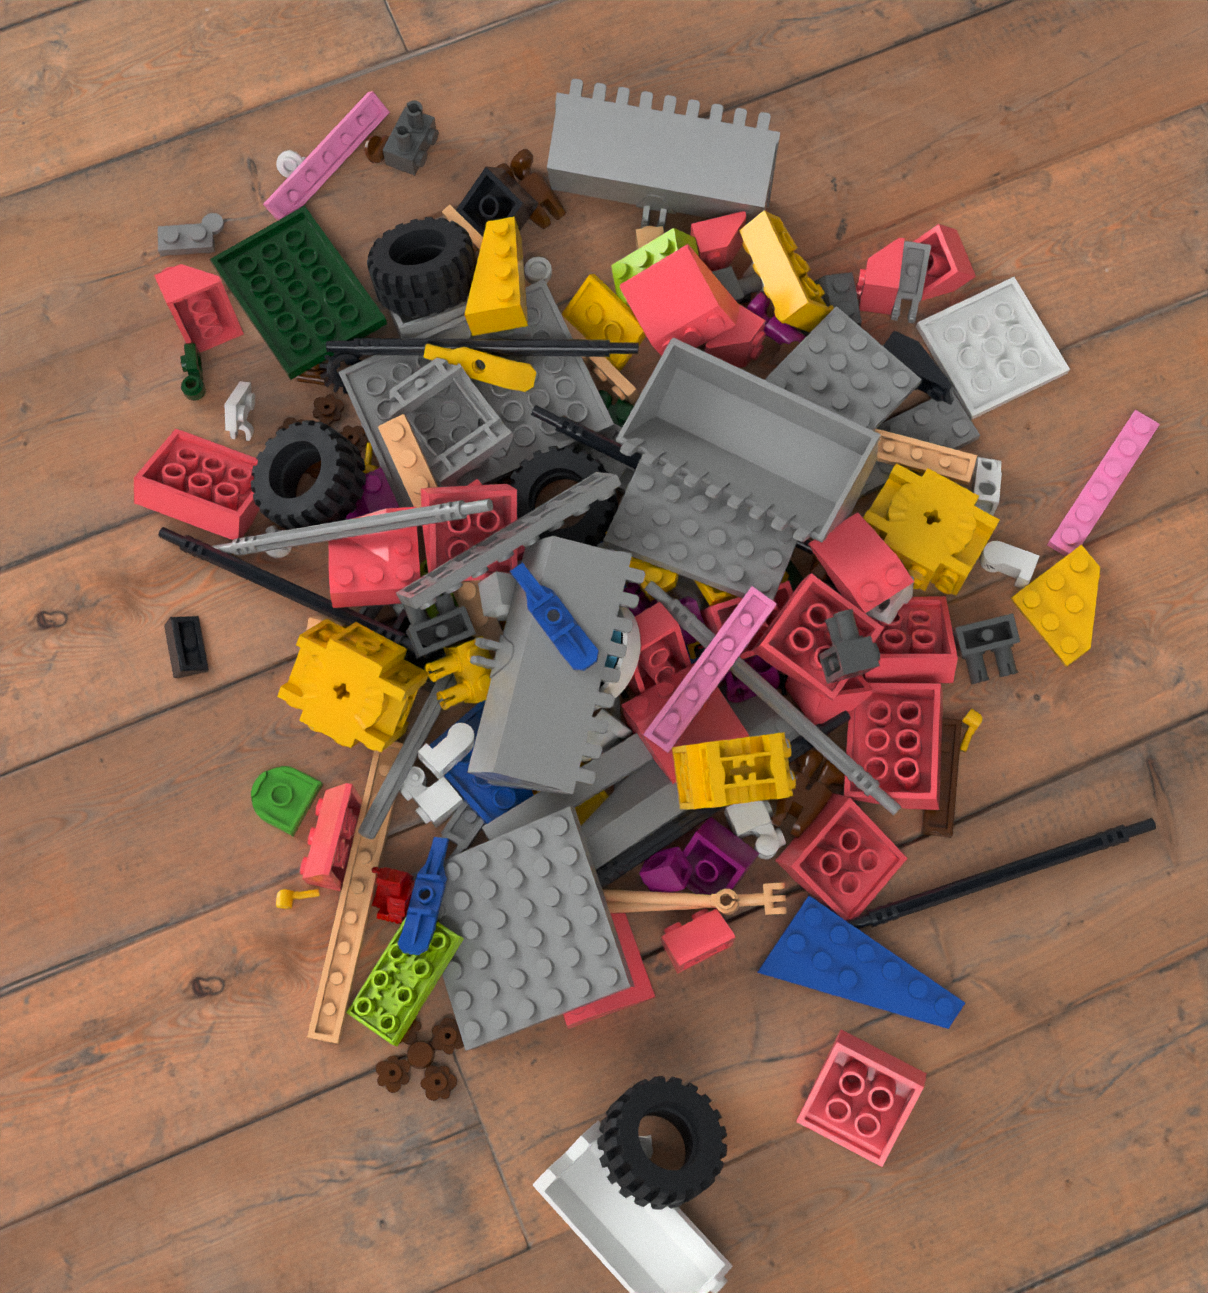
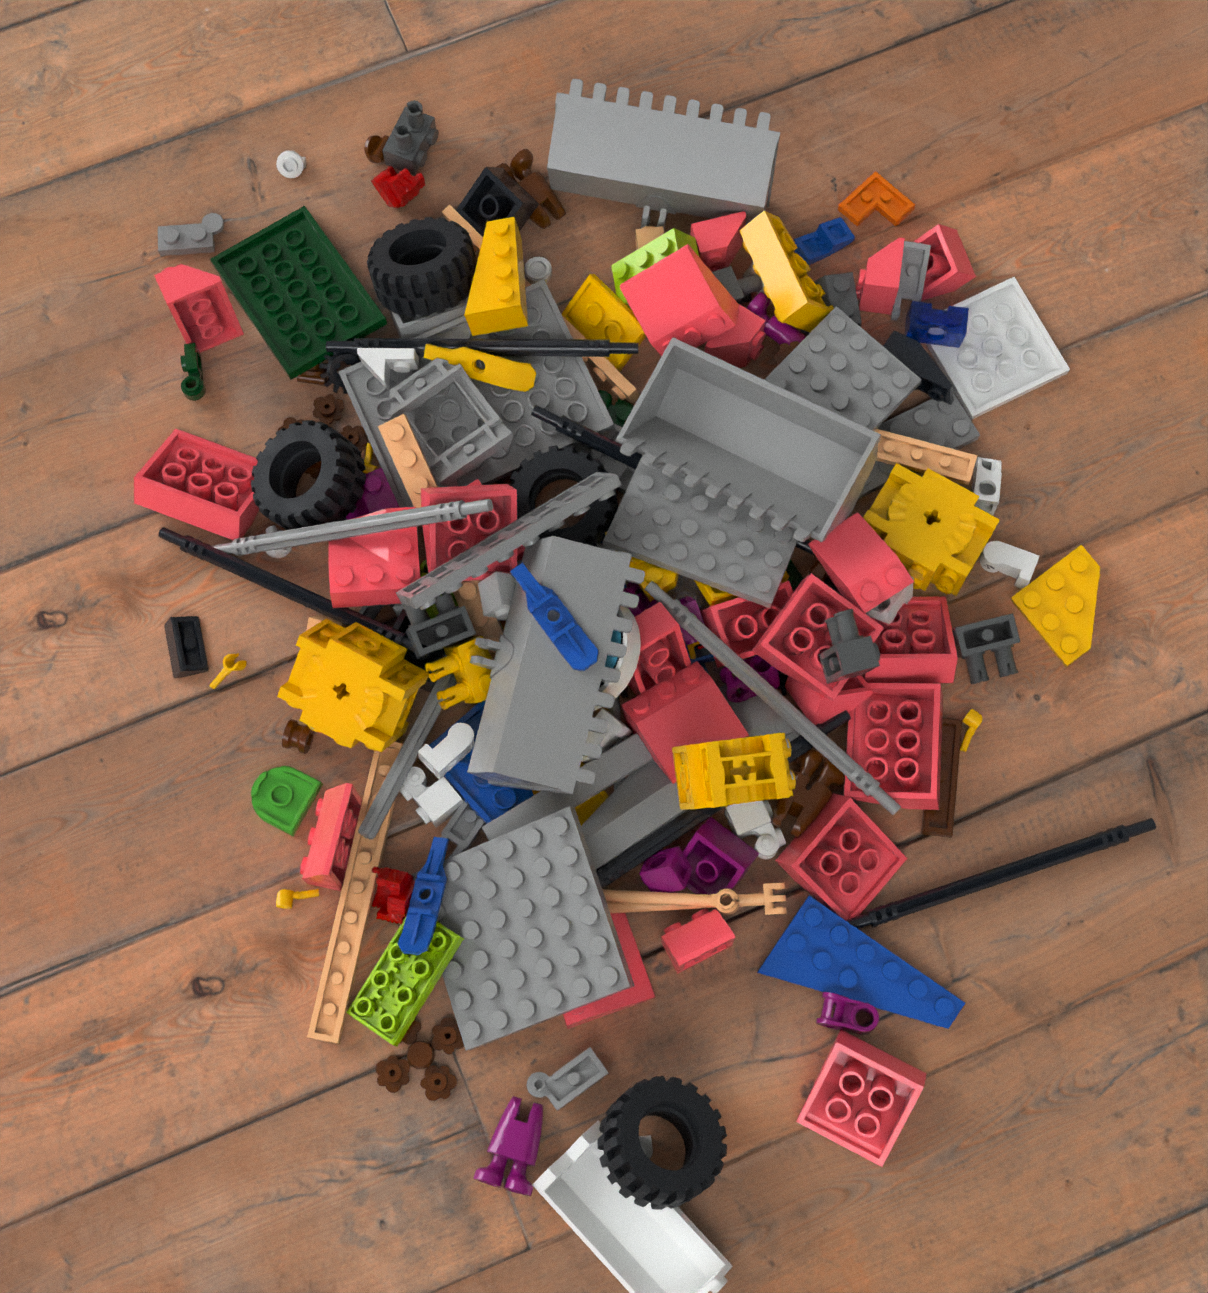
white plate [225,381,255,441] -> none
bright pink plate [263,91,390,221] -> none
bright pink plate [643,586,777,753] -> none
bright pink plate [1047,410,1160,557] -> none
none -> yellow hand [209,653,247,689]
none -> reddish brown wheel [282,719,315,754]
none -> white slope [357,348,419,390]
none -> red hair [371,166,425,208]
none -> magenta piece [473,1096,543,1196]
none -> light grey hinge [527,1047,609,1111]
none -> blue slope [793,217,855,265]
none -> magenta piece [816,992,879,1035]
none -> orange tile [838,171,915,227]
none -> clear blue brick [904,301,969,348]

